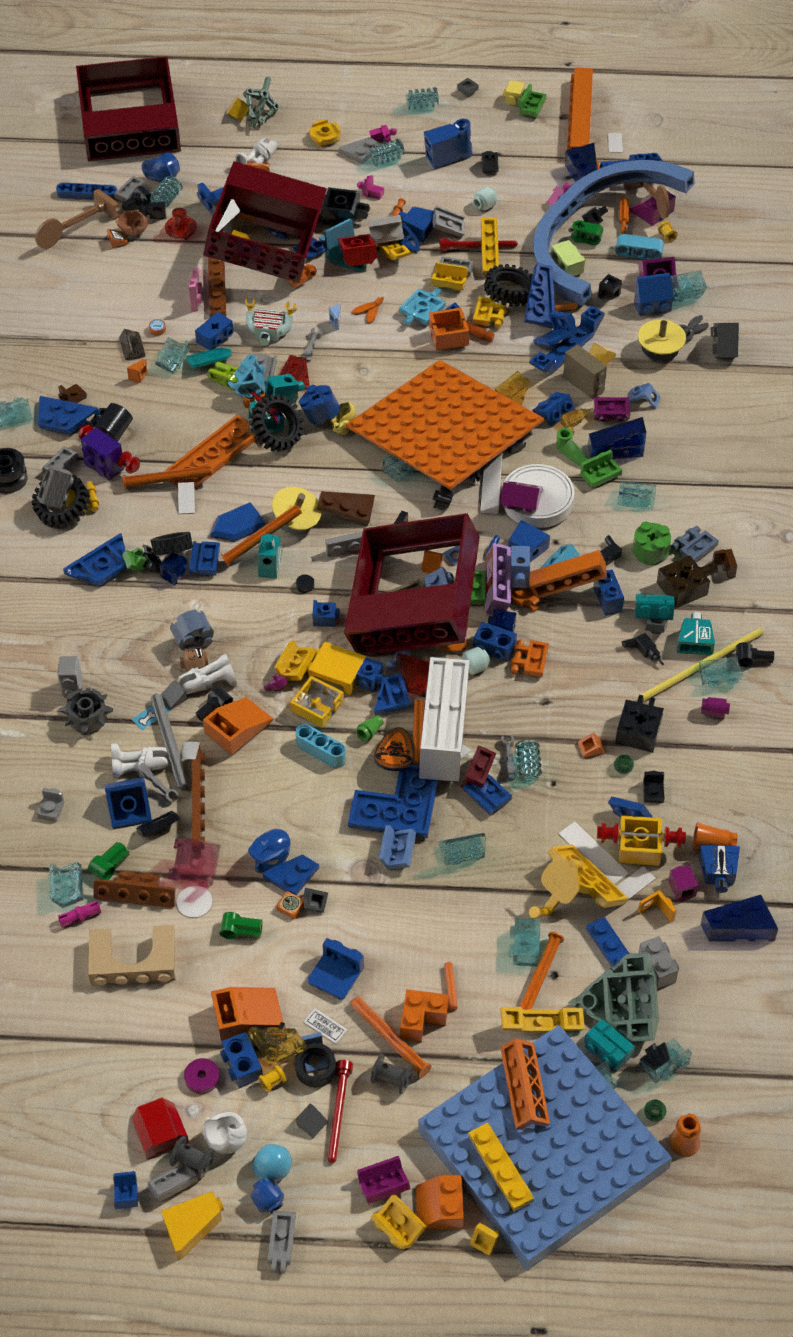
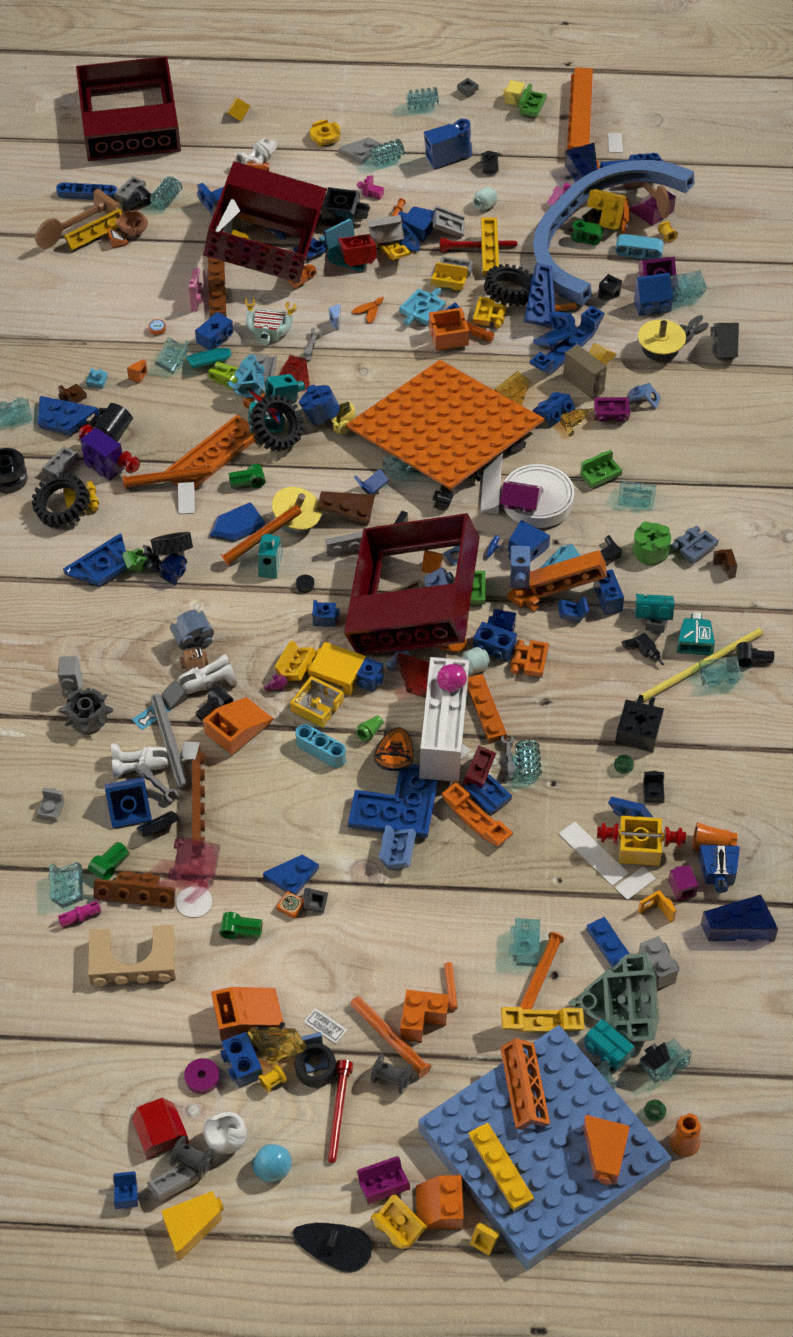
light grey brick [37,465,73,509] -> none
clear smoke slope [119,329,146,360] -> none
black plate [138,202,167,219] -> none
blue helmet [142,152,180,182] -> none
clear red piece [165,208,197,240] -> none
blue plate [189,541,220,575] -> none
sand green bar [243,77,280,128] -> none
blue helmet [248,829,291,873] -> none
blue head [251,1178,284,1214] -> none
light grey hinge [267,1211,296,1274] -> none
dark grey slope [296,1103,328,1138] -> none
blue bracket [308,938,364,1000] -> none
dark pink piece [369,124,397,147] -> none
blue wing [374,673,411,716] -> none
orange axle [412,699,425,765] -> none
clear light blue bracket [439,833,486,866] -> none
lavender brick [485,543,511,617] -> none
yellow plate [529,844,629,919] -> none
yellowish green brick [551,240,586,276] -> none
bright green piece [556,428,587,467] -> none
orange slope [577,732,606,758] -> none
clear blue wedge [588,417,647,459] -> none
dark brown brick [656,556,718,608] -> none
magenta brick [701,697,730,718] -> none
none -> yellow plate [64,208,122,250]
none -> medium azure tile [86,368,108,389]
none -> green piece [228,464,266,488]
none -> black shield [293,1223,372,1272]
none -> blue bracket [354,469,389,495]
none -> dark pink hair [437,664,467,693]
none -> orange slope [442,782,513,847]
none -> orange plate [467,674,507,743]
none -> blue bracket [557,597,589,623]
none -> orange slope [583,1115,630,1185]
none -> yellow brick [587,189,626,230]

